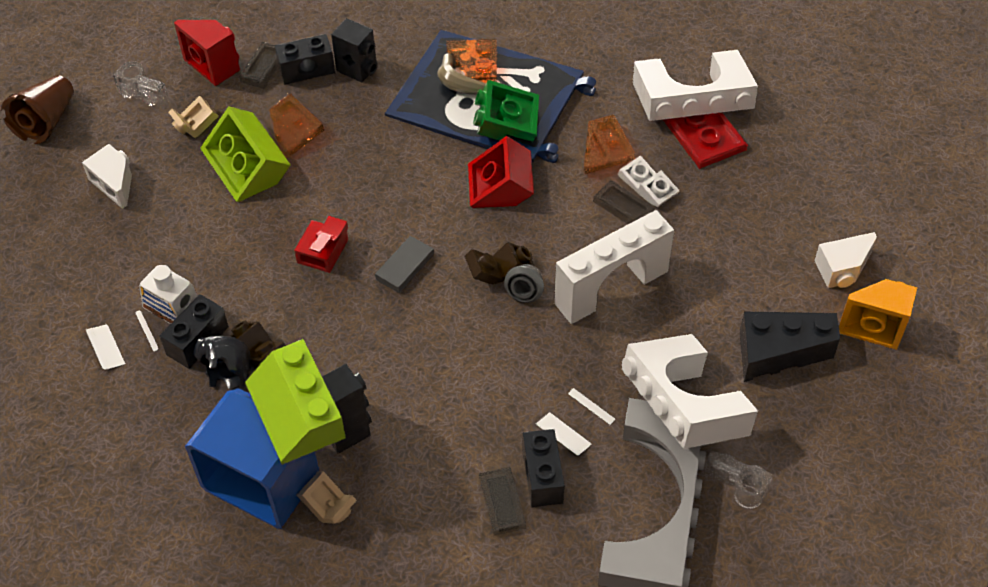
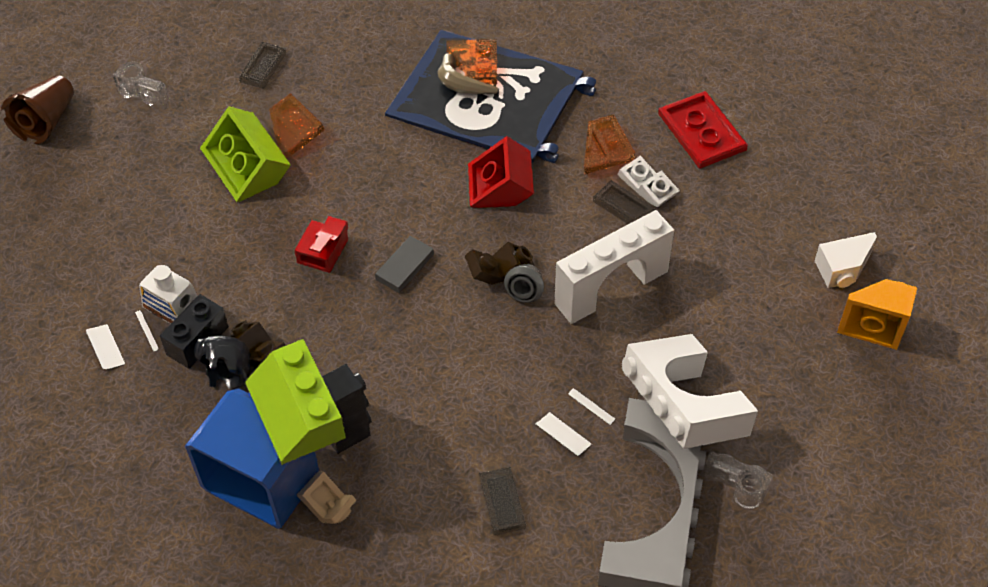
white slope [82,144,132,209] -> none
tan bracket [168,96,218,138] -> none
red slope [174,20,240,86] -> none
black brick [275,34,336,85] -> none
black brick [331,18,378,83] -> none
green plate [473,80,539,142] -> none
black brick [522,429,565,507] -> none
white arch [633,50,758,121] -> none
black wedge [740,311,840,382] -> none

